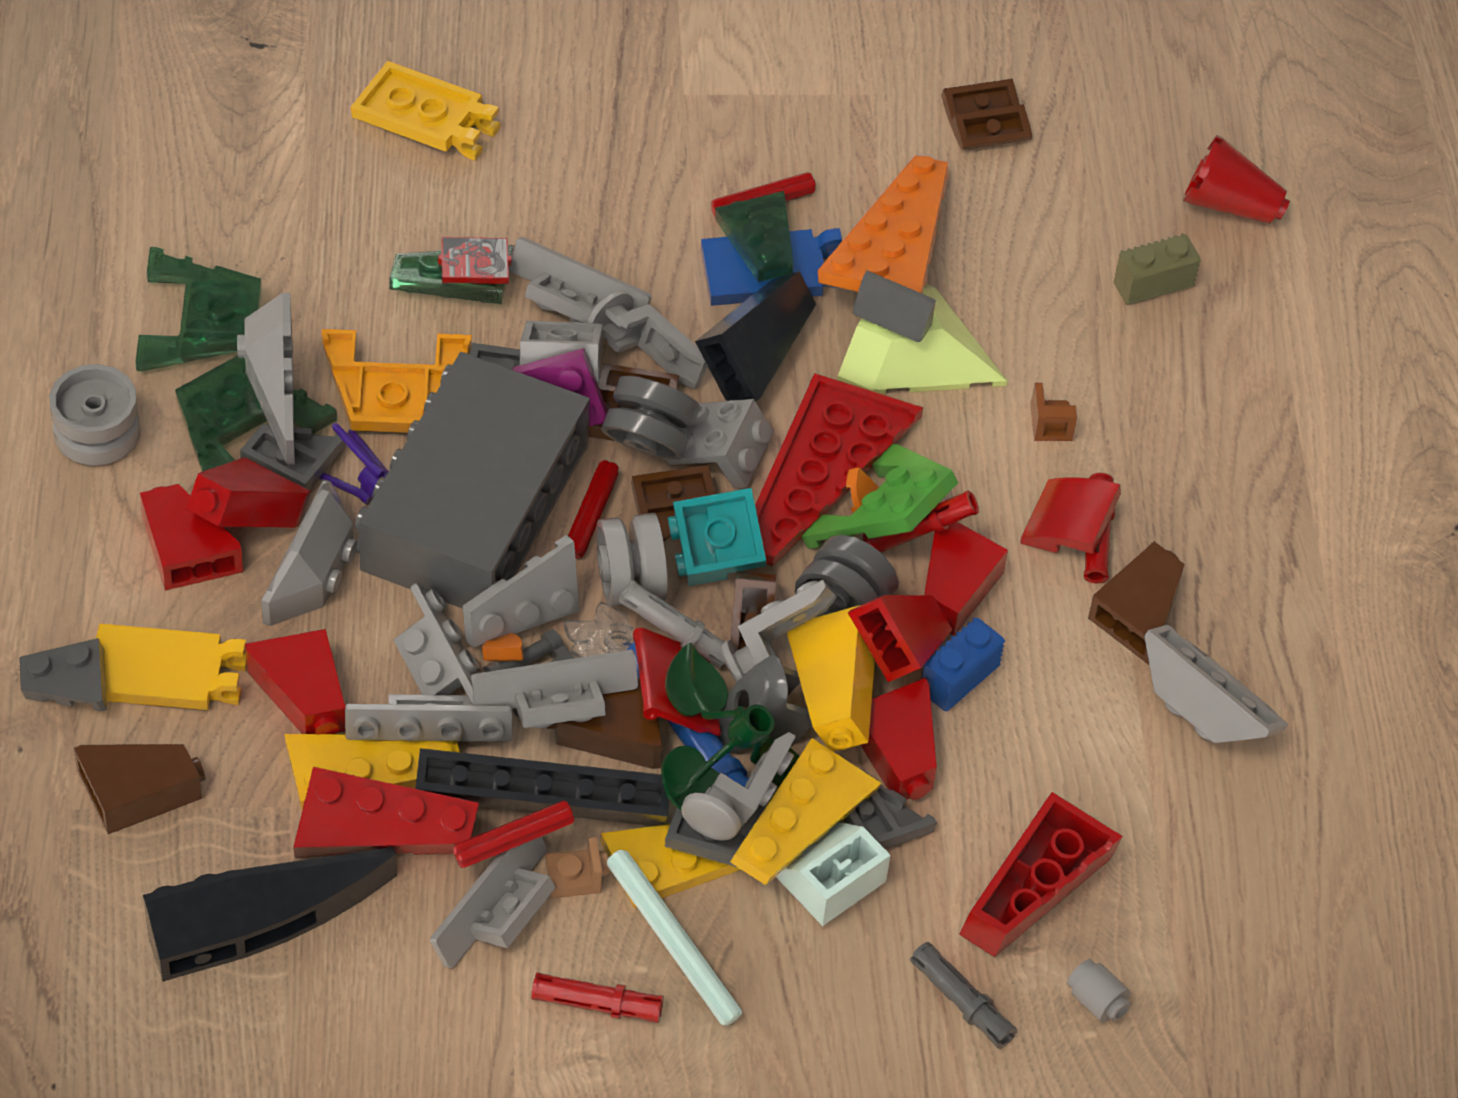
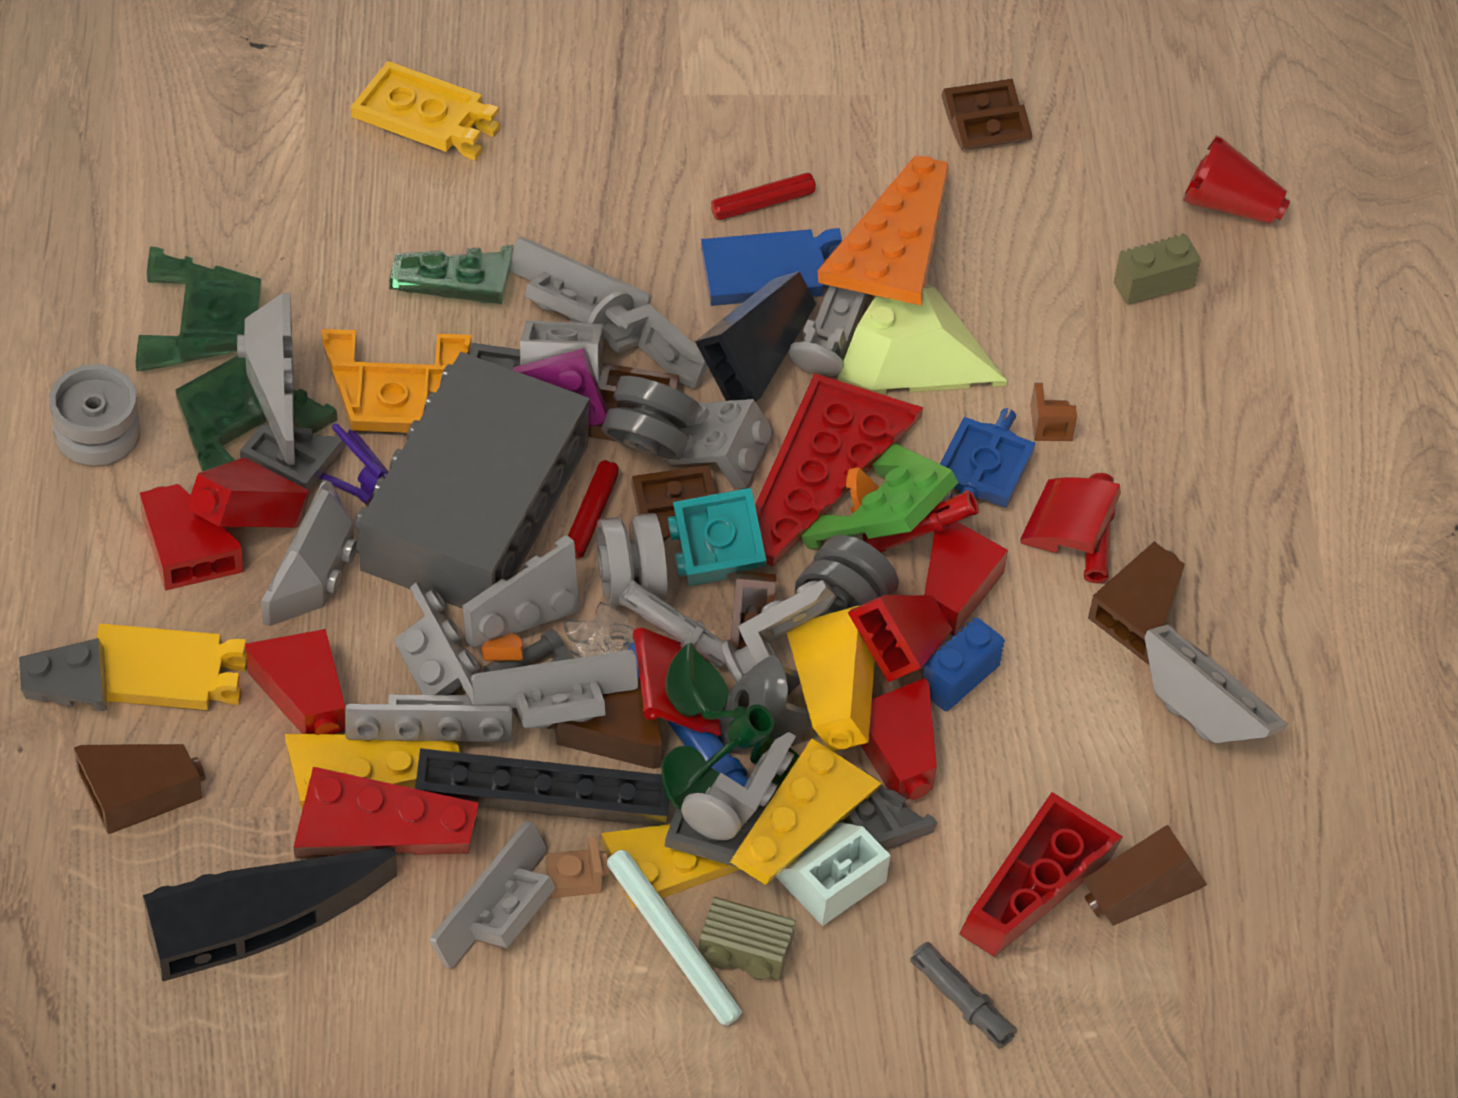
piece [438,237,512,284] -> none
red axle [453,801,574,868] -> none
red pin [531,972,664,1023] -> none
clear green wing [715,191,793,282] -> none
dark grey slope [853,271,936,342] -> none
light grey brick [1067,959,1131,1022] -> none
none -> olive brick [699,897,796,980]
none -> light grey piece [789,285,869,377]
none -> blue plate [940,408,1036,508]
none -> reddish brown slope [1083,824,1207,926]

